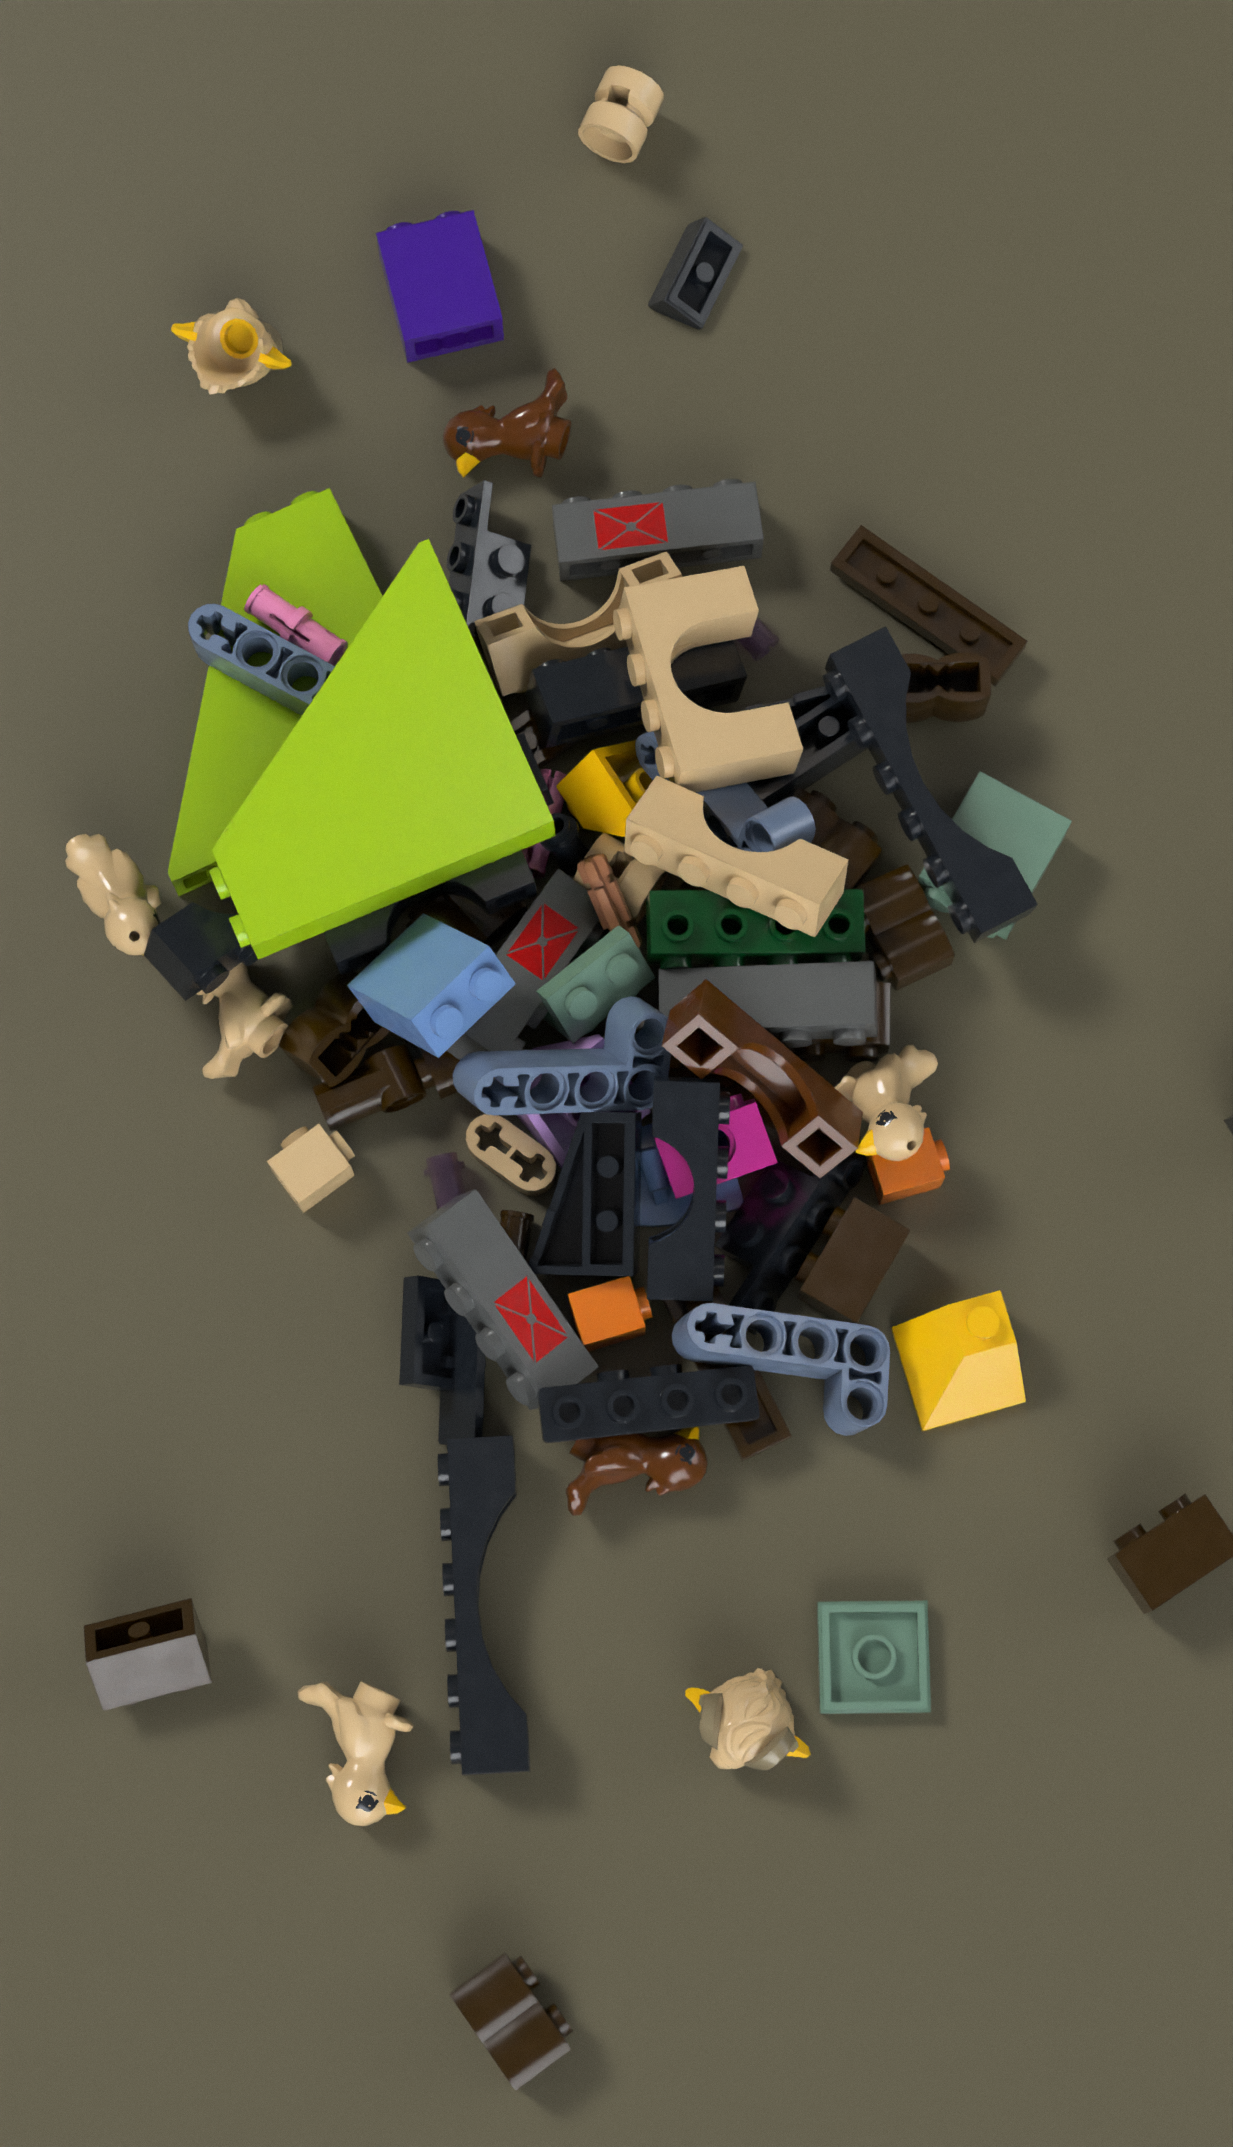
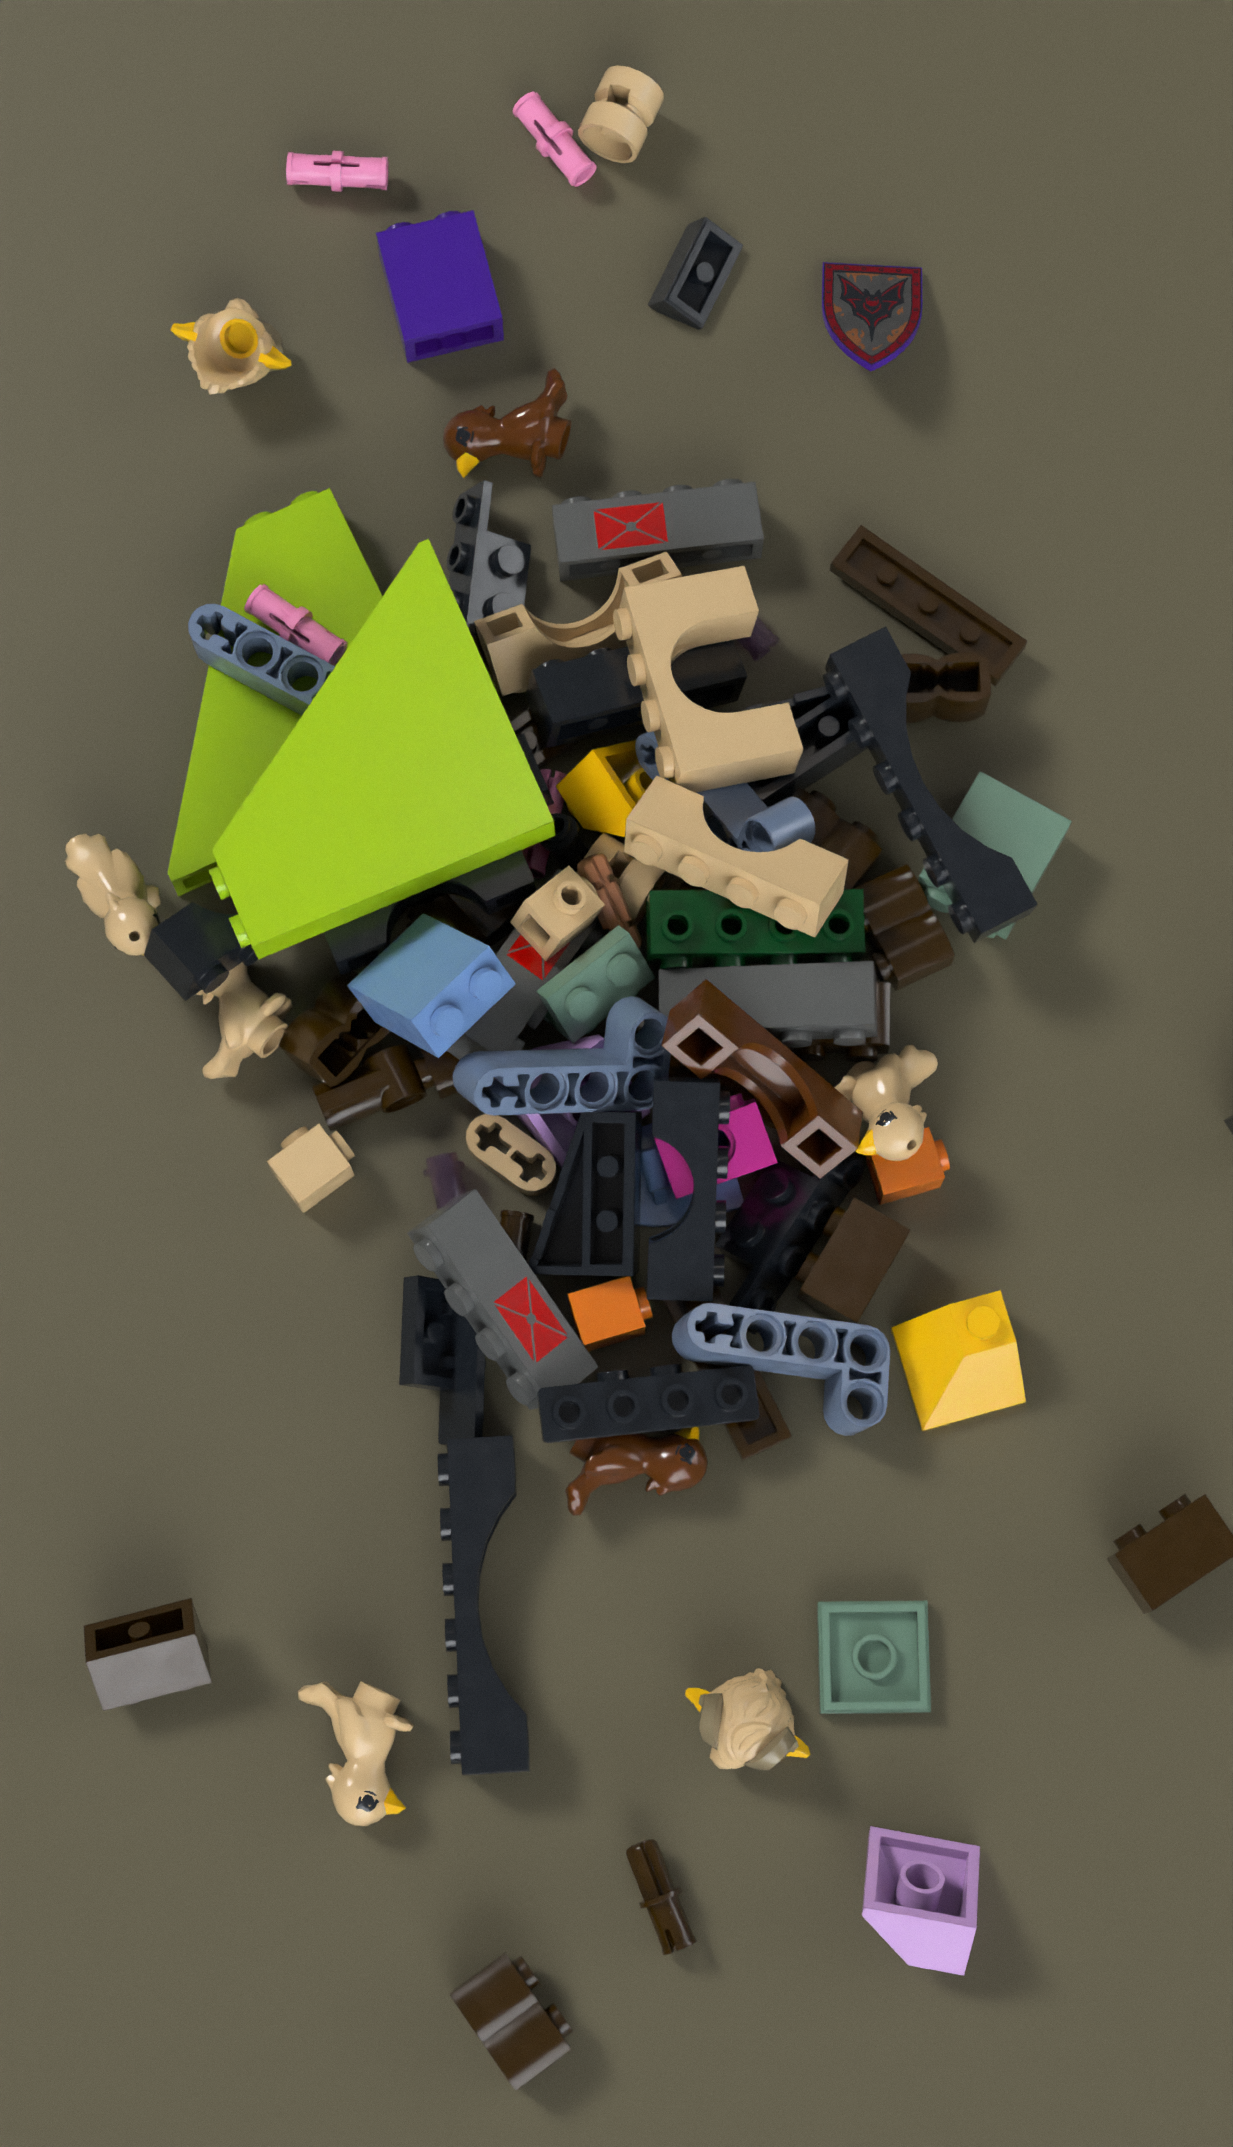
none -> bright pink pin [286,150,389,192]
none -> tan brick [510,866,605,961]
none -> bright pink pin [512,91,597,187]
none -> dark brown axle [626,1839,697,1955]
none -> shield [821,262,922,371]
none -> lavender slope [862,1826,980,1976]

